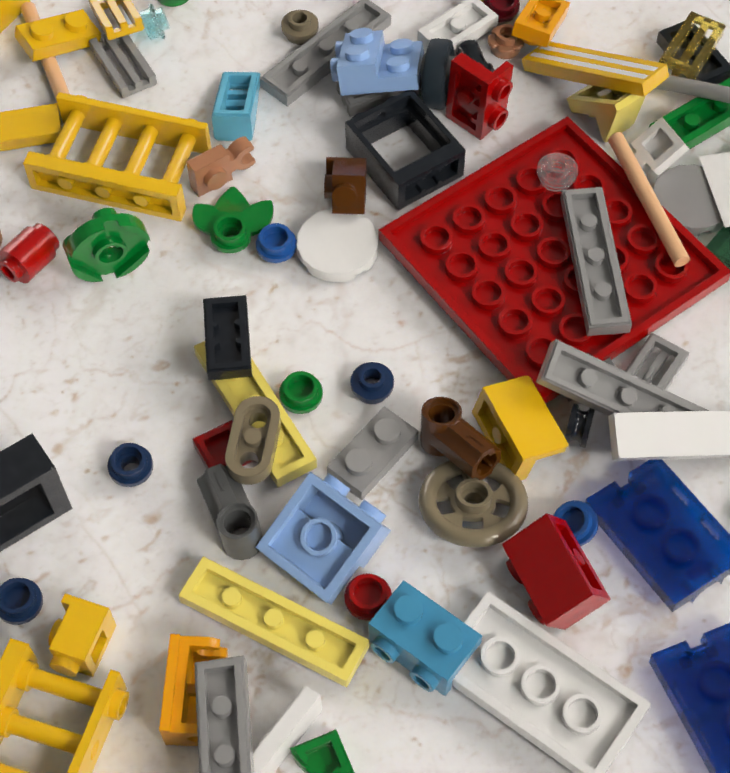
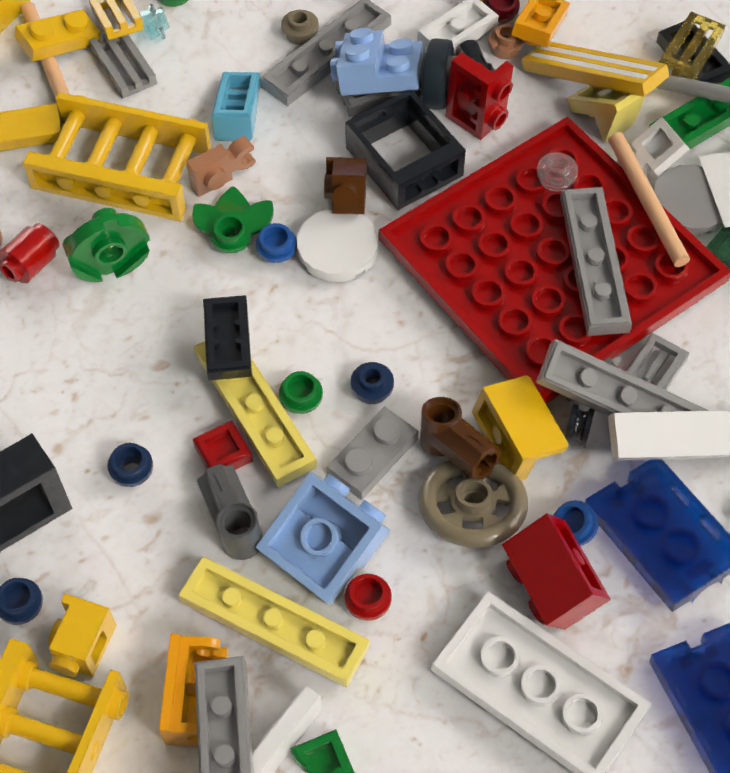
dark tan plate [225,396,281,485] -> none
dark azure bracket [368,580,482,696] -> none

